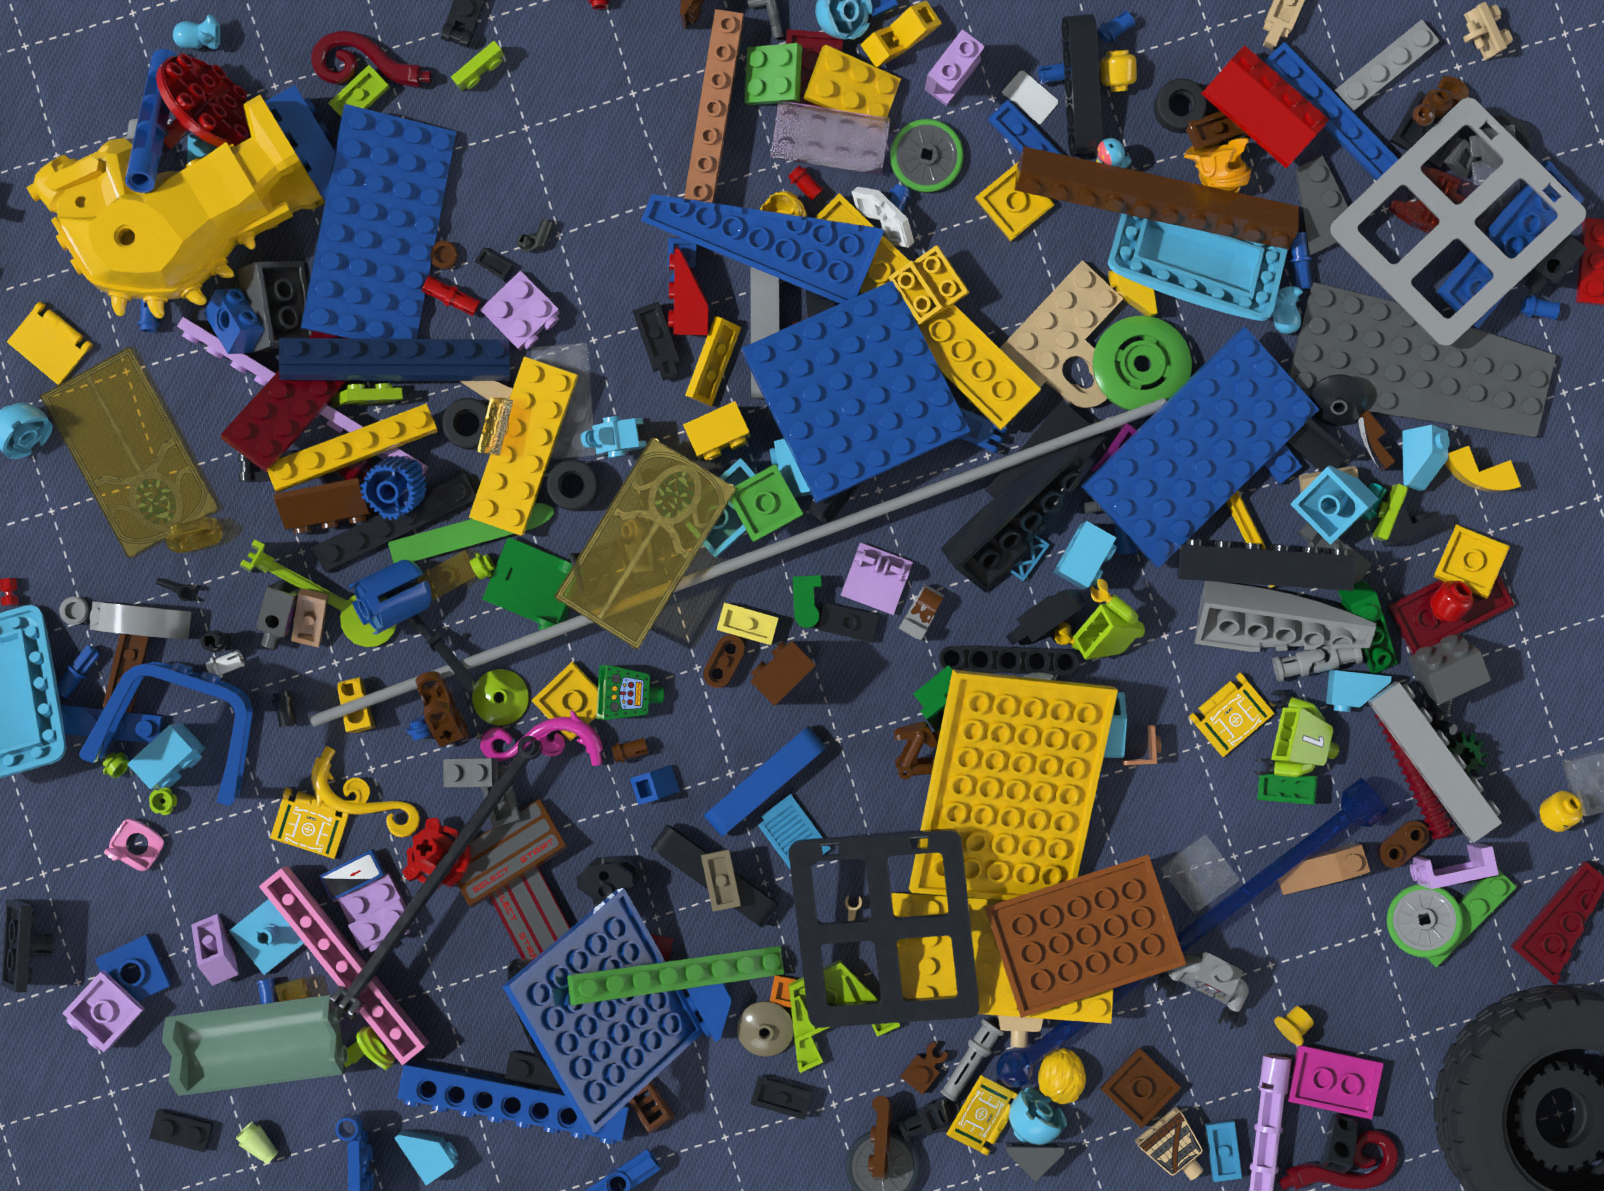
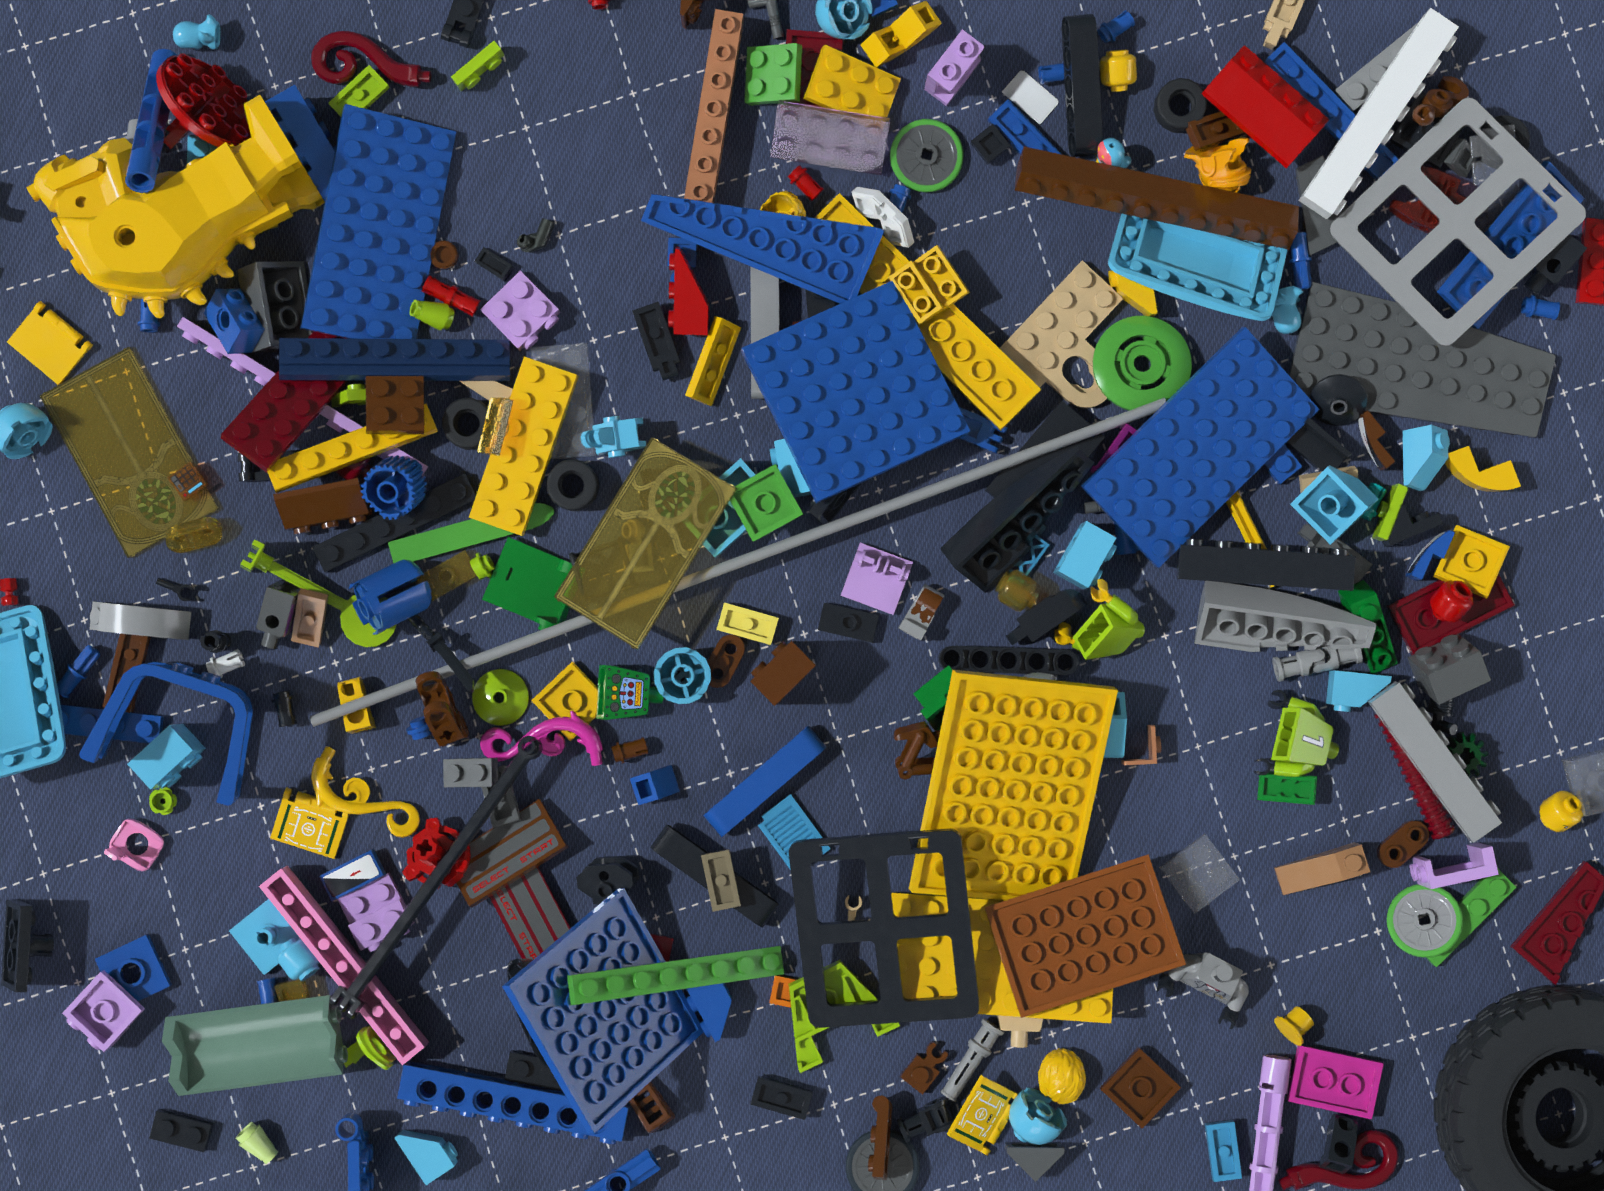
light grey tile [59,597,90,625] -> none
lime plate [103,752,129,778] -> none
lavender slope [191,914,239,986] -> none
yellow brick [683,401,750,462] -> none
dark tan dish [737,1001,794,1057] -> none
green leg [793,575,821,628] -> none
yellow tile [975,161,1055,242] -> none
clear blue piece [996,778,1389,1088] -> none
torso [1134,1107,1204,1180] -> none
yellow piece [1188,673,1275,757] -> none
tan hips [1463,2,1513,60] -> none
none -> clear orange tile [167,462,208,501]
none -> medium azure head [278,938,320,982]
none -> reddish brown plate [366,376,424,434]
none -> lime cone [410,300,454,331]
none -> medium azure cylinder [654,647,711,704]
none -> black plate [970,124,1010,165]
none -> clear yellow head [995,570,1039,612]
none -> white brick [1298,8,1459,219]
none -> blue slope [1405,530,1455,581]

